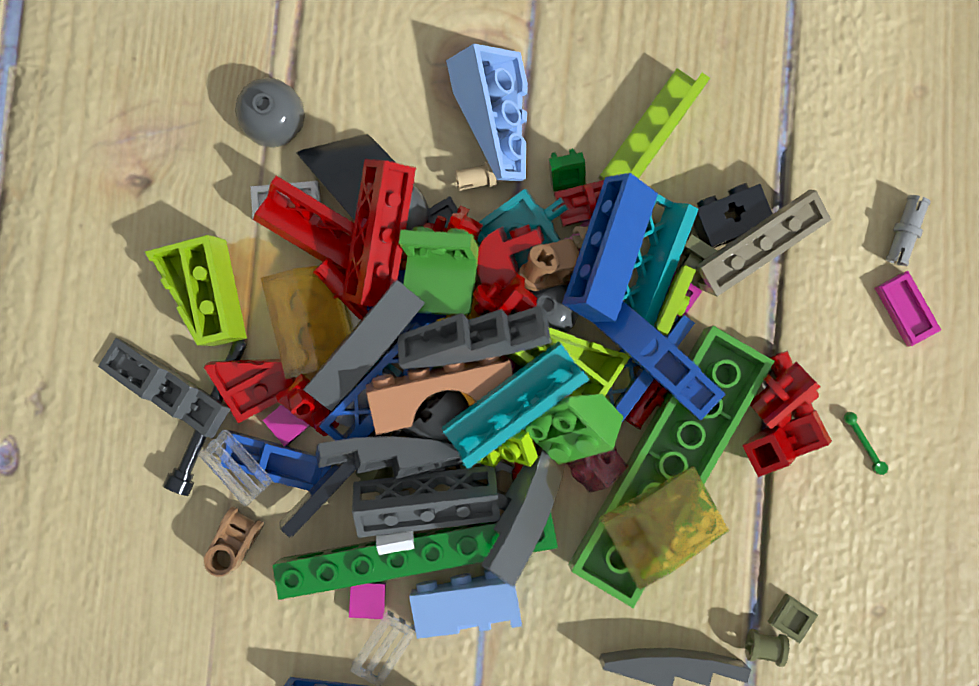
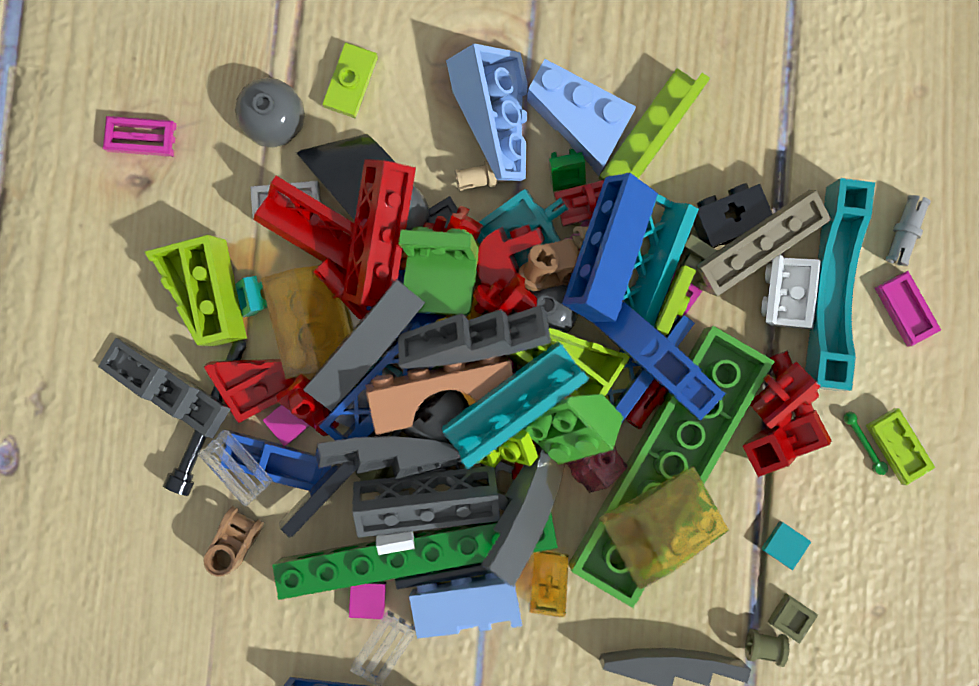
none -> dark pink tile [103,116,177,157]
none -> teal tile [235,276,276,317]
none -> lime plate [322,42,378,119]
none -> black bar [395,562,491,590]
none -> light blue wedge [527,59,636,176]
none -> clear yellow slope [527,551,569,618]
none -> white bracket [761,254,821,329]
none -> teal tile [761,521,811,570]
none -> teal arch [805,178,875,391]
none -> lime plate [865,408,936,485]

